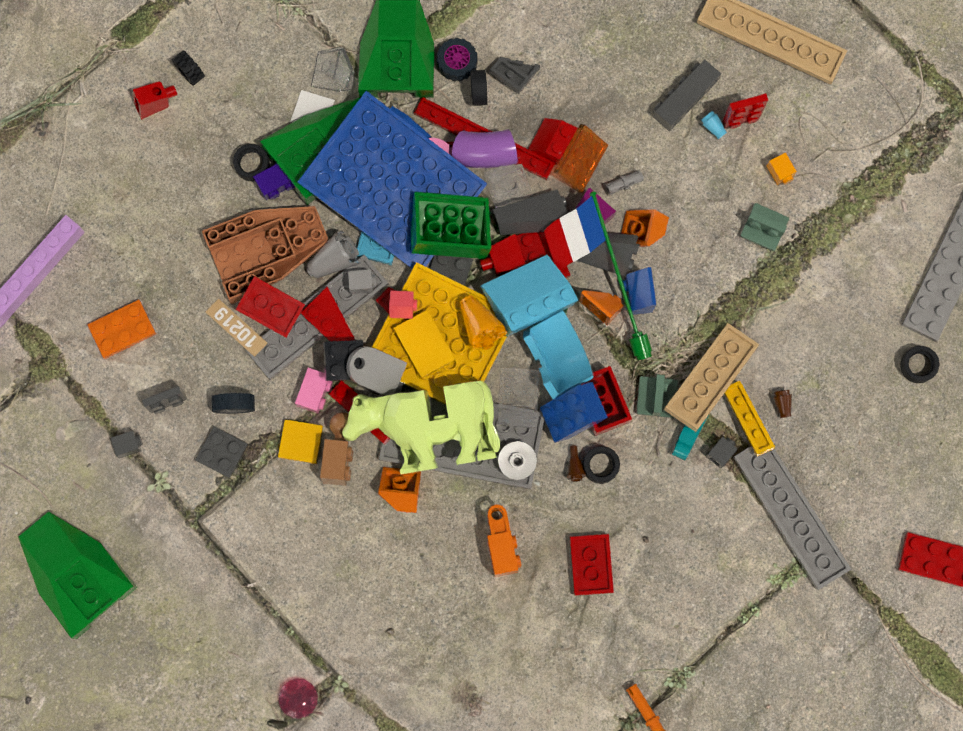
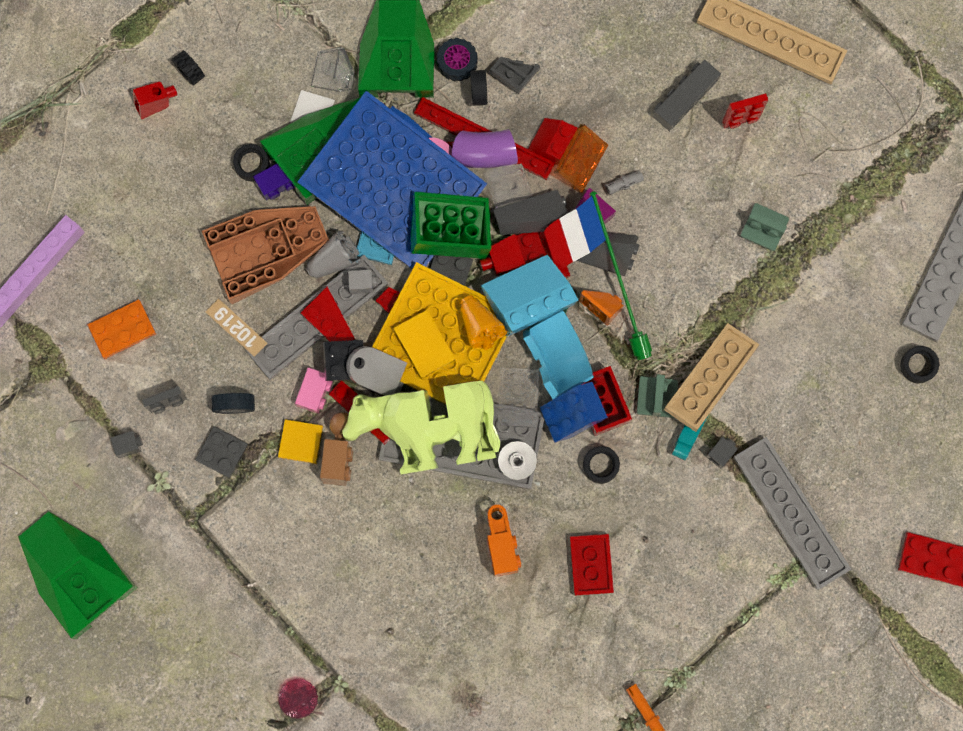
red plate [236,276,305,338] -> none
orange slope [378,467,421,513] -> none
coral brick [389,291,417,319] -> none
reddish brown cone [567,445,586,482] -> none
orange slope [621,209,669,247] -> none
blue slope [623,267,656,315] -> none
medium azure cone [701,111,727,139] -> none
yellow plate [724,381,775,457] -> none
light orange brick [766,152,797,185] -> none
reddish brown cone [773,390,792,418] -> none

